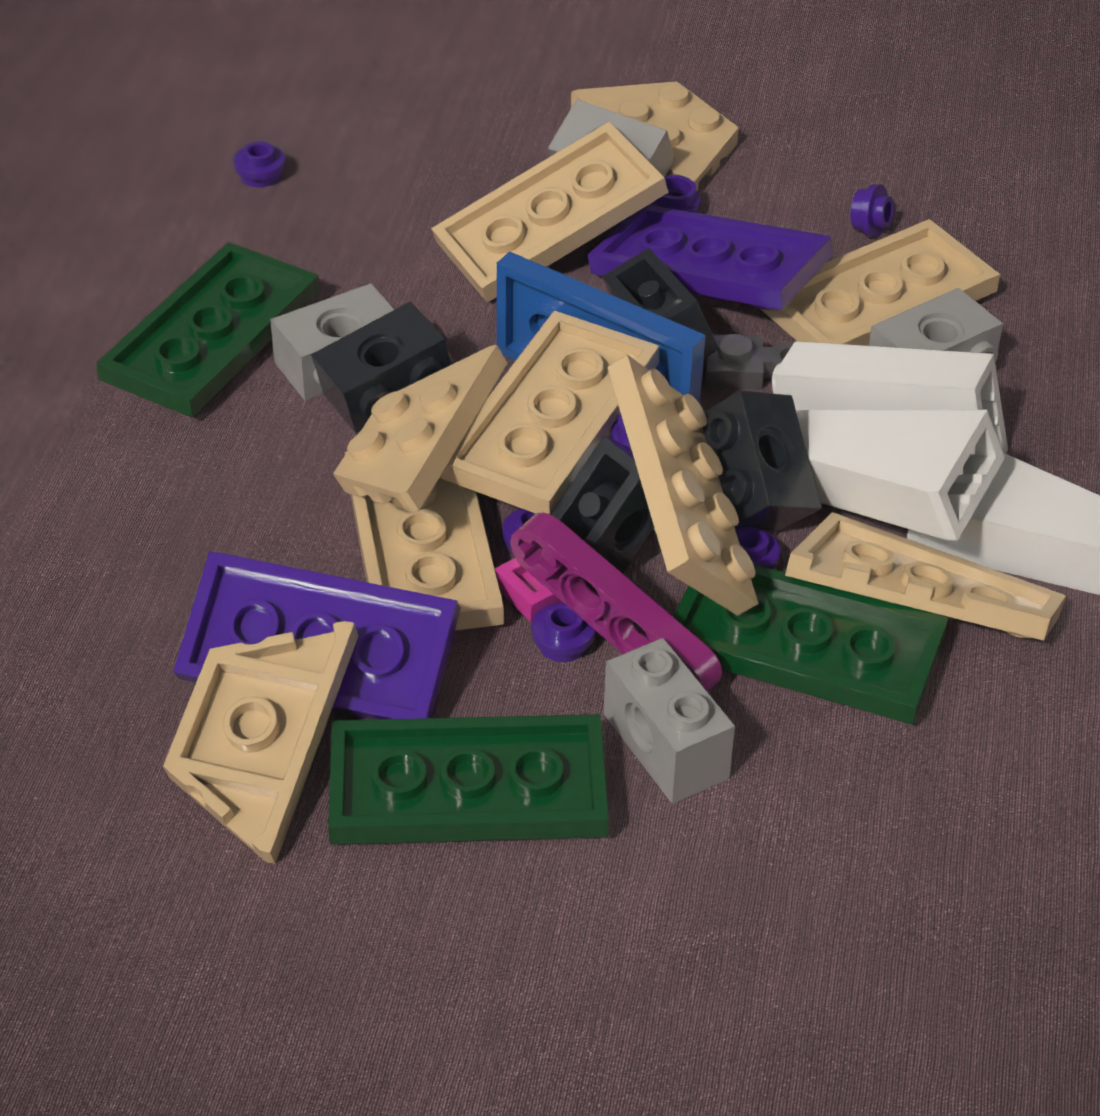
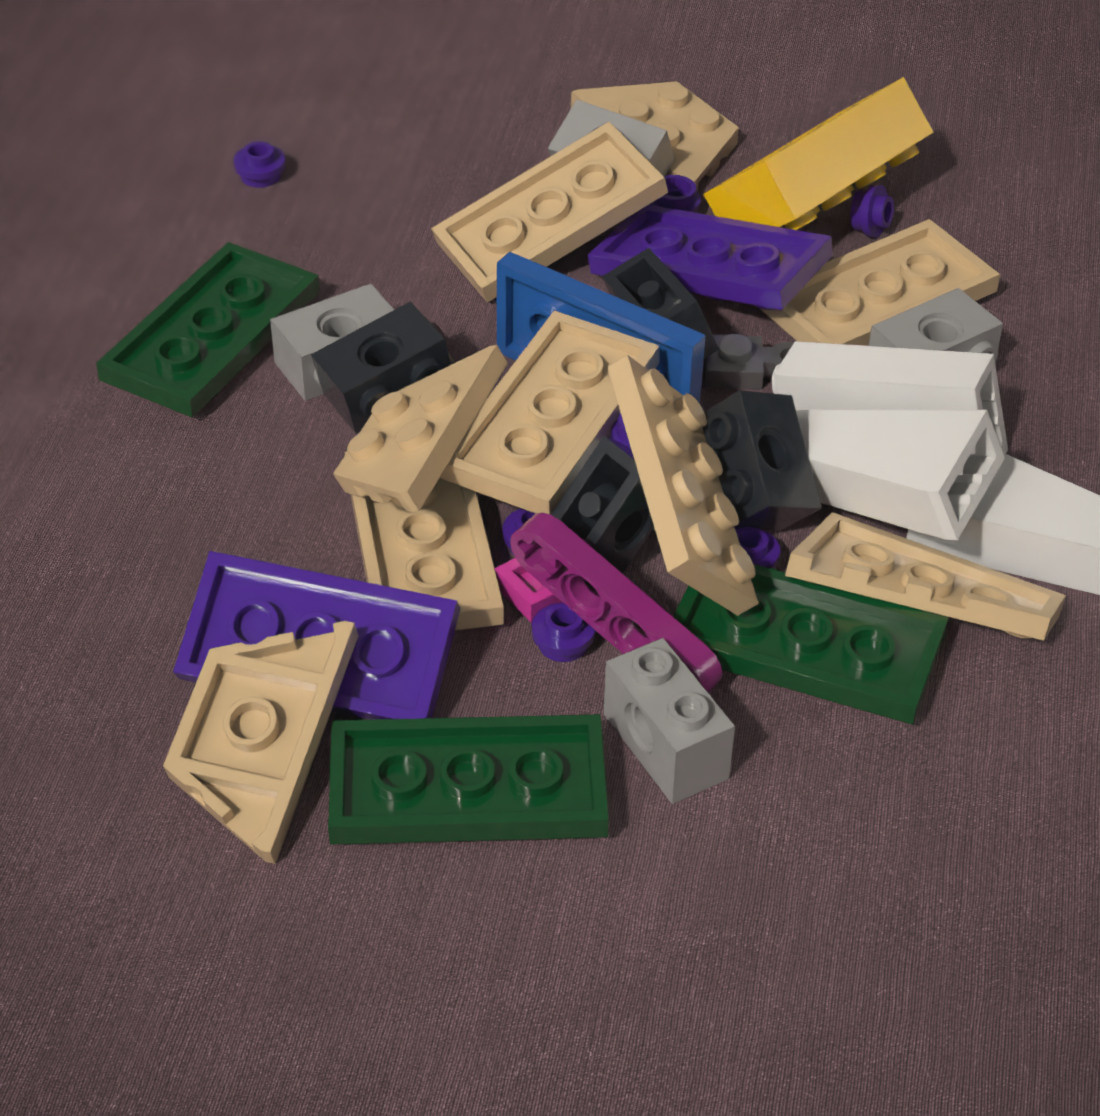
none -> yellow brick [703,77,933,230]

